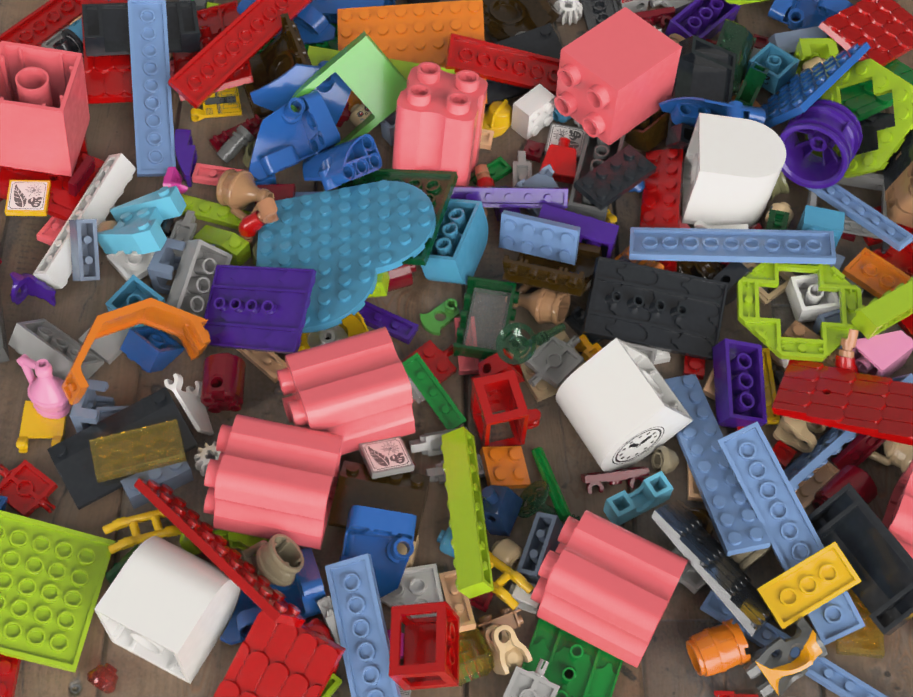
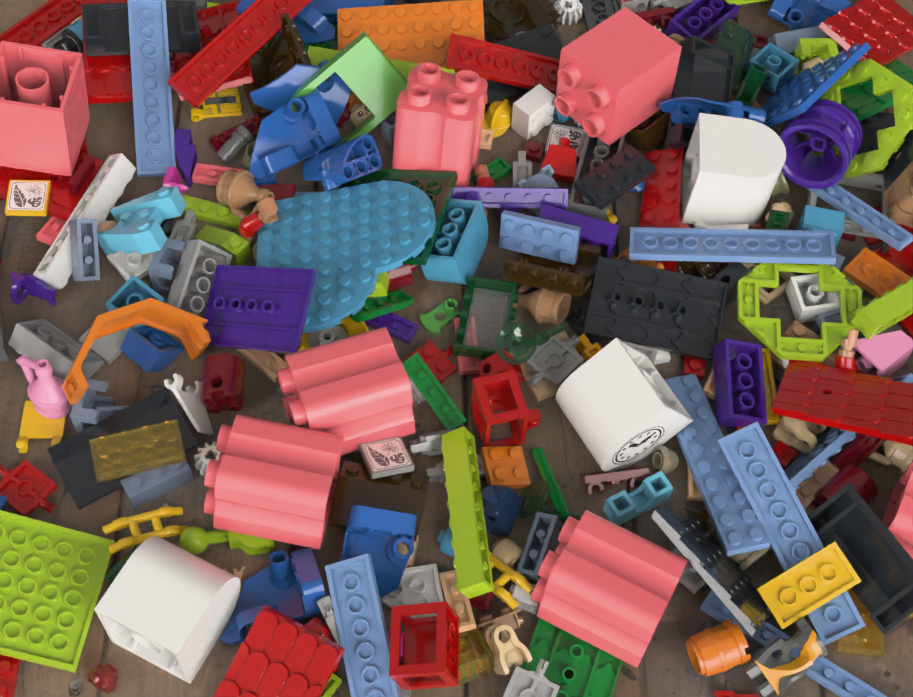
red plate [134,478,306,628] -> none
dark tan piece [239,534,304,587] -> none
none -> green plate [349,289,414,323]

